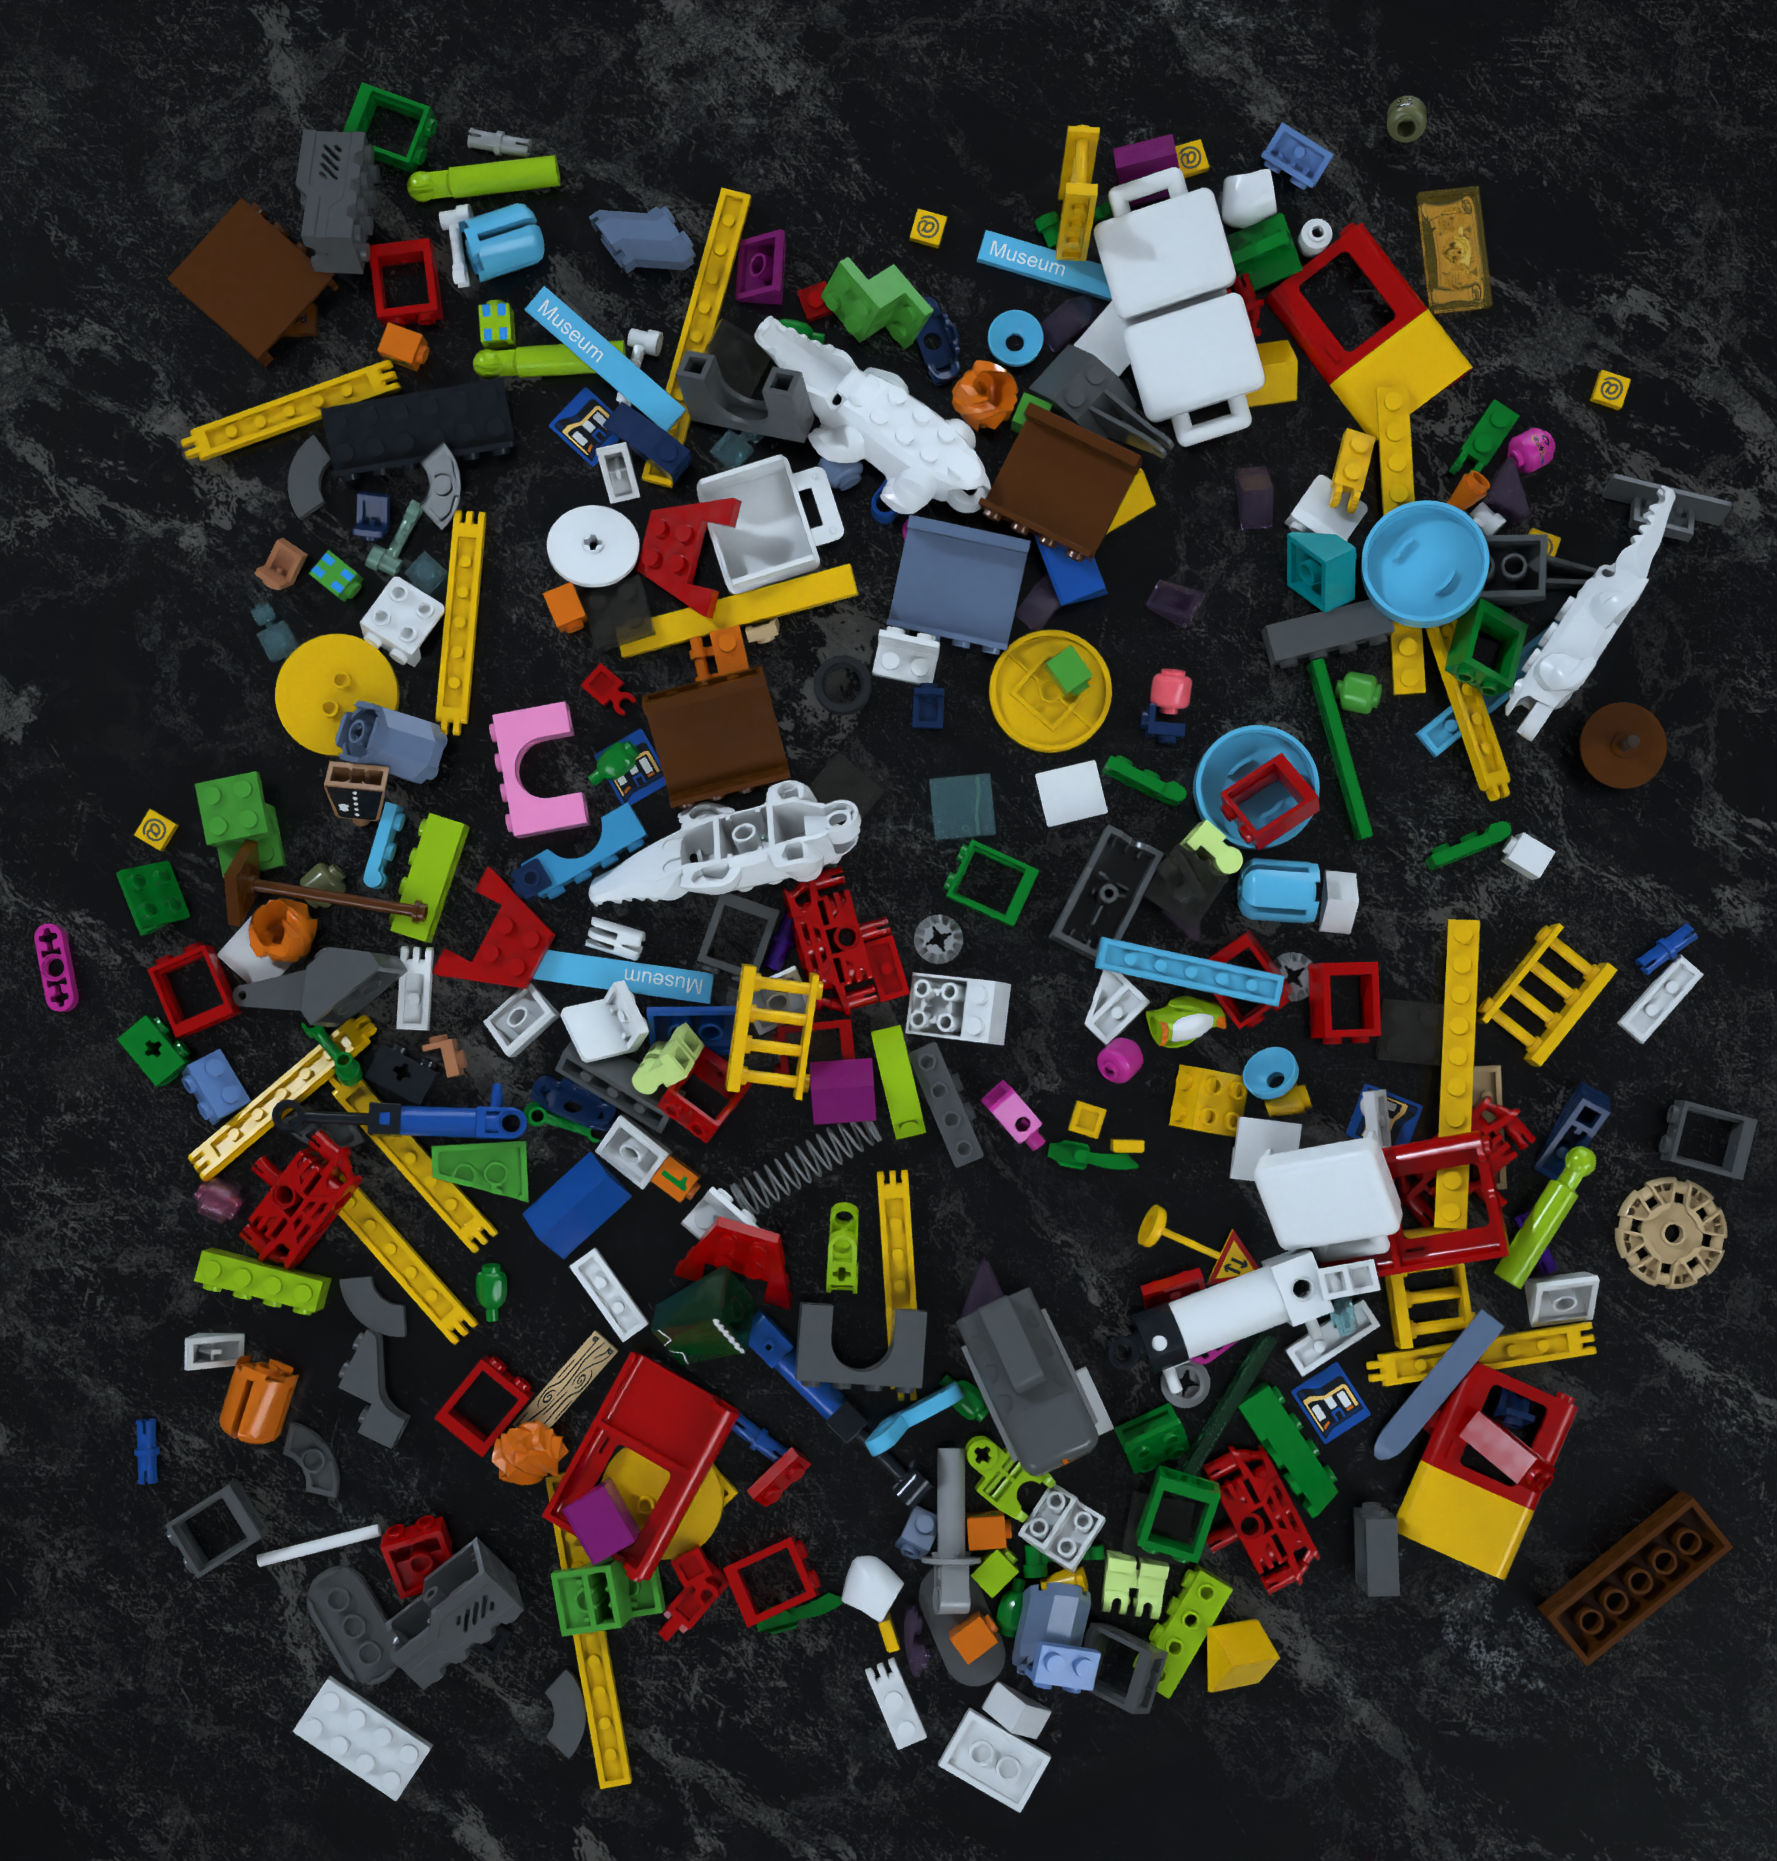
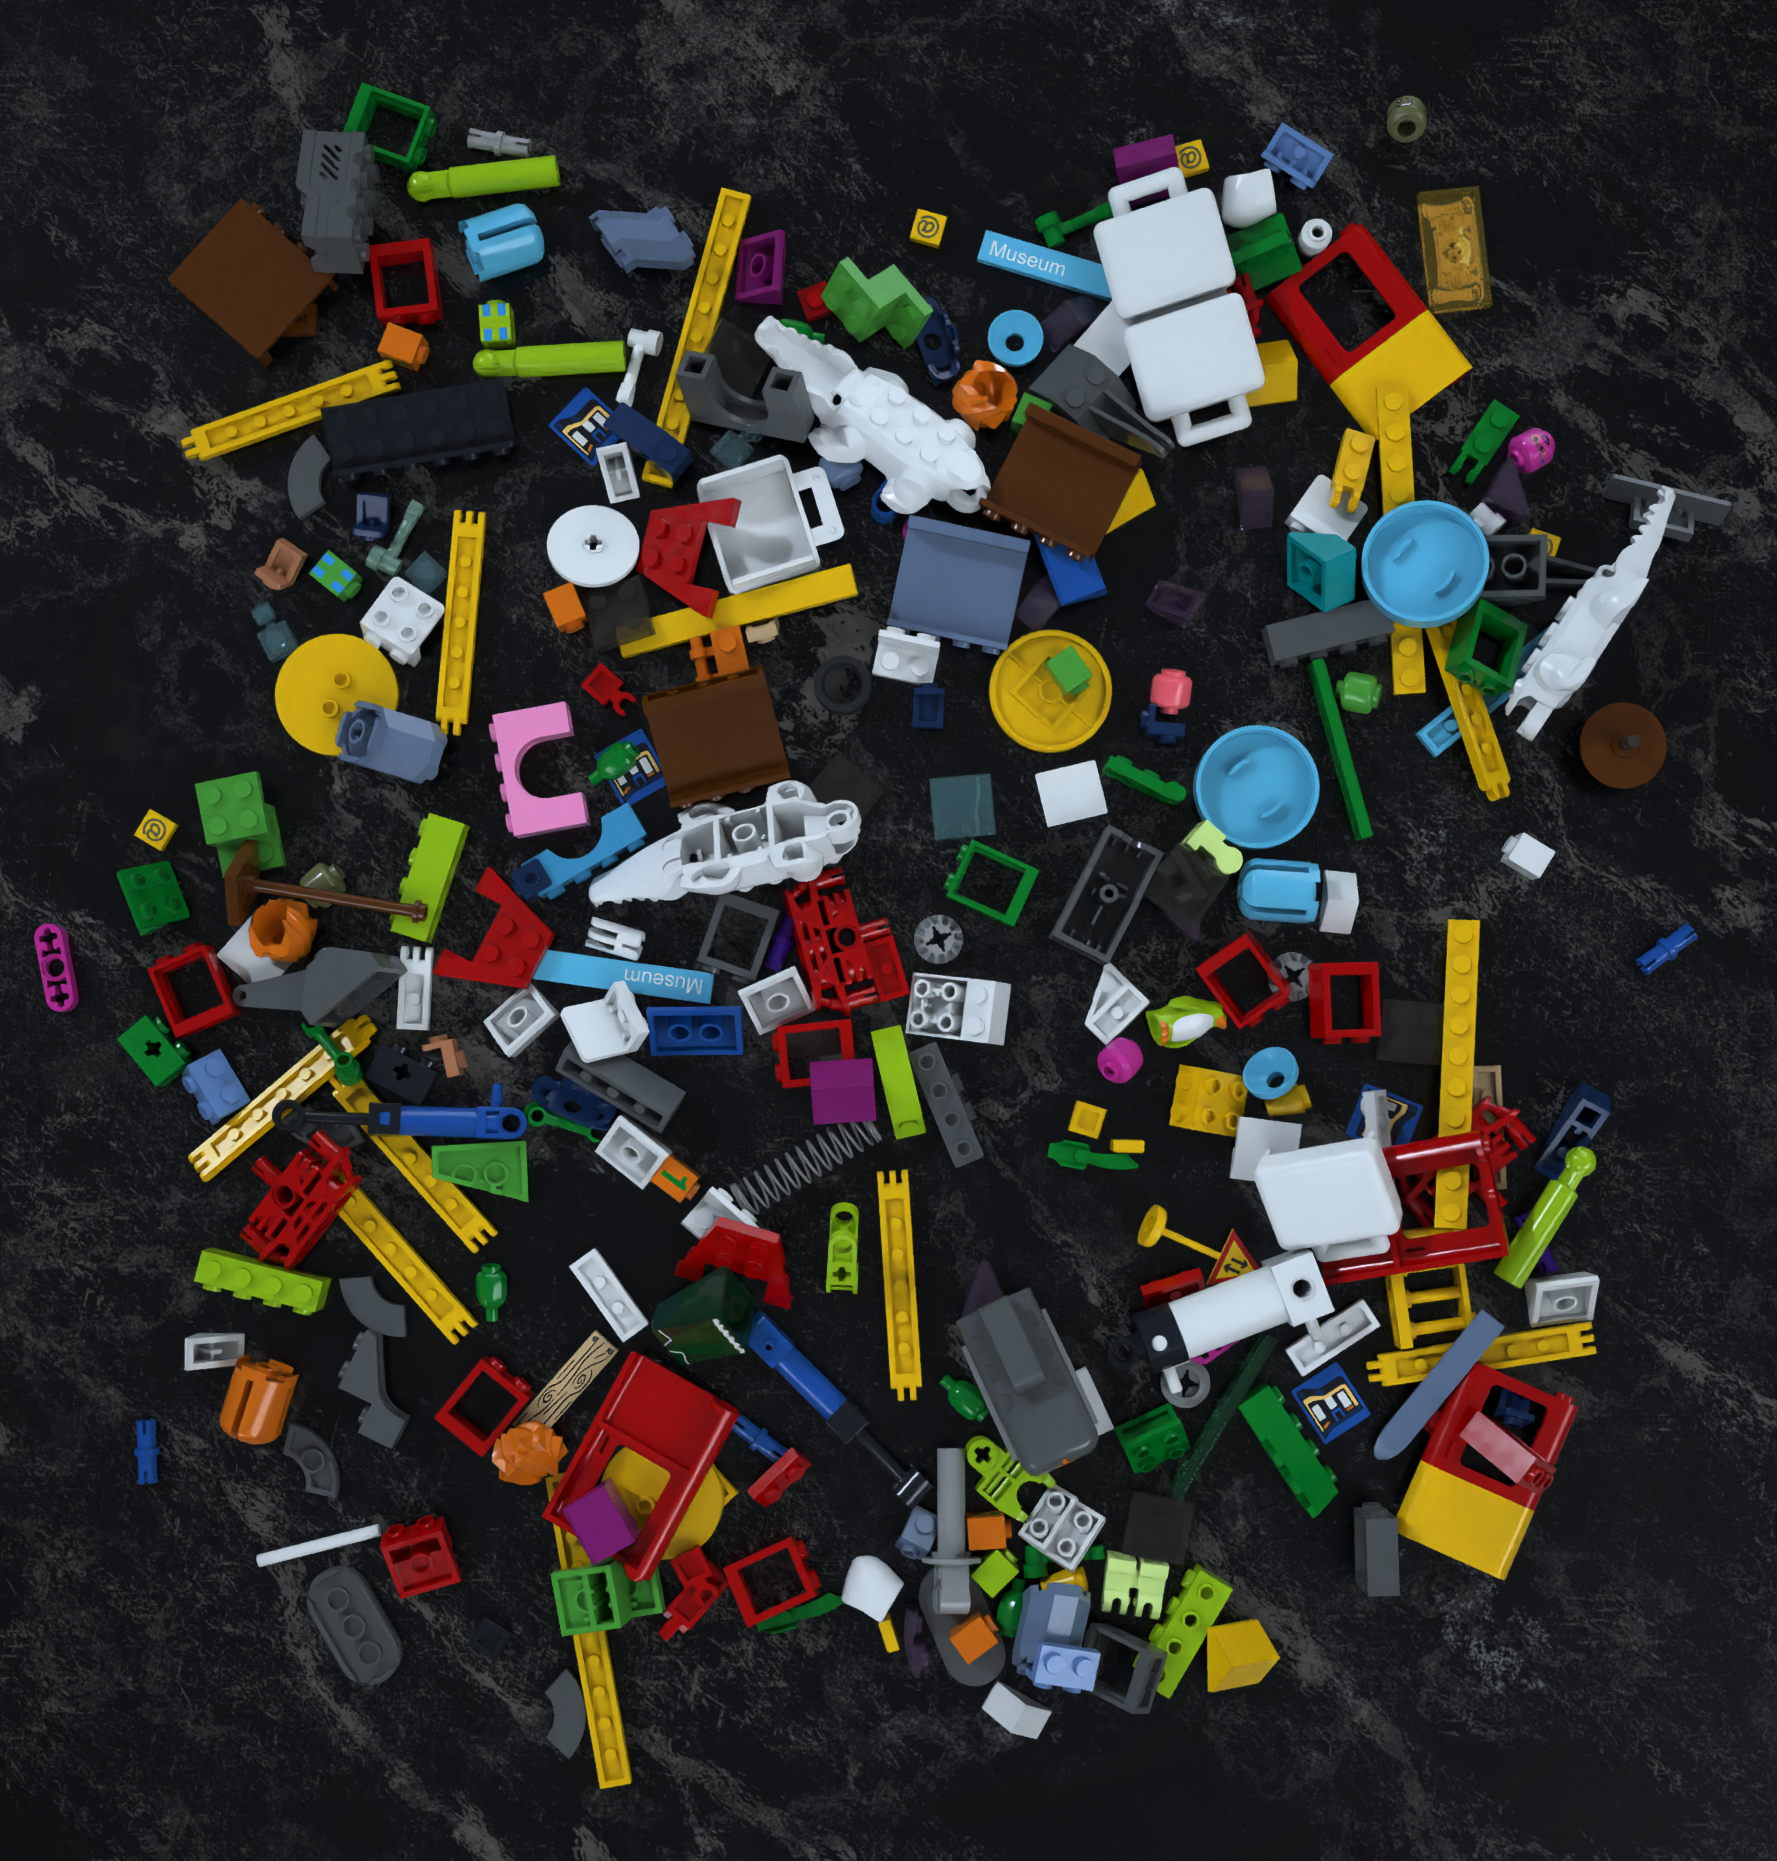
dark grey window [165,1479,270,1579] -> none
clear pink head [194,1178,244,1224] -> none
white plate [293,1676,433,1801] -> none
torso [324,761,390,826] -> none
medium azure plate [363,802,405,889] -> none
dark grey piece [385,1537,524,1690] -> none
tile [420,442,461,530] -> none
white brick [439,204,474,288] -> none
blue slope [523,1151,632,1259] -> none
medium azure tile [524,286,686,433] -> none
yellowish green legs [632,1022,705,1094] -> none
red window [656,1046,753,1143] -> none
yellow fence [725,963,823,1100] -> none
dark grey arch [794,1302,927,1393] -> none
medium azure beam [864,1382,964,1457] -> none
white hinge [865,1657,927,1750] -> none
white plate [938,1707,1051,1813] -> none
dark pink torso [980,1080,1047,1151] -> none
yellow fence [1056,125,1100,261] -> none
medium azure tile [1094,937,1285,1007] -> none
green window [1136,1465,1221,1564] -> none
red piece [1202,1446,1320,1596] -> none
red window [1220,753,1320,851] -> none
white slope [1315,1259,1381,1301] -> none
clear light blue plate [1330,1297,1359,1336] -> none
green hinge [1425,821,1512,871] -> none
orange cone [1447,471,1490,512] -> none
yellow fence [1476,923,1618,1067] -> none
reddish brown brick [1537,1491,1733,1667] -> none
yellow tile [1590,370,1631,411] -> none
tan plate [1615,1177,1727,1289] -> none
white tile [1617,954,1704,1044] -> none
dark grey window [1659,1100,1758,1180] -> none

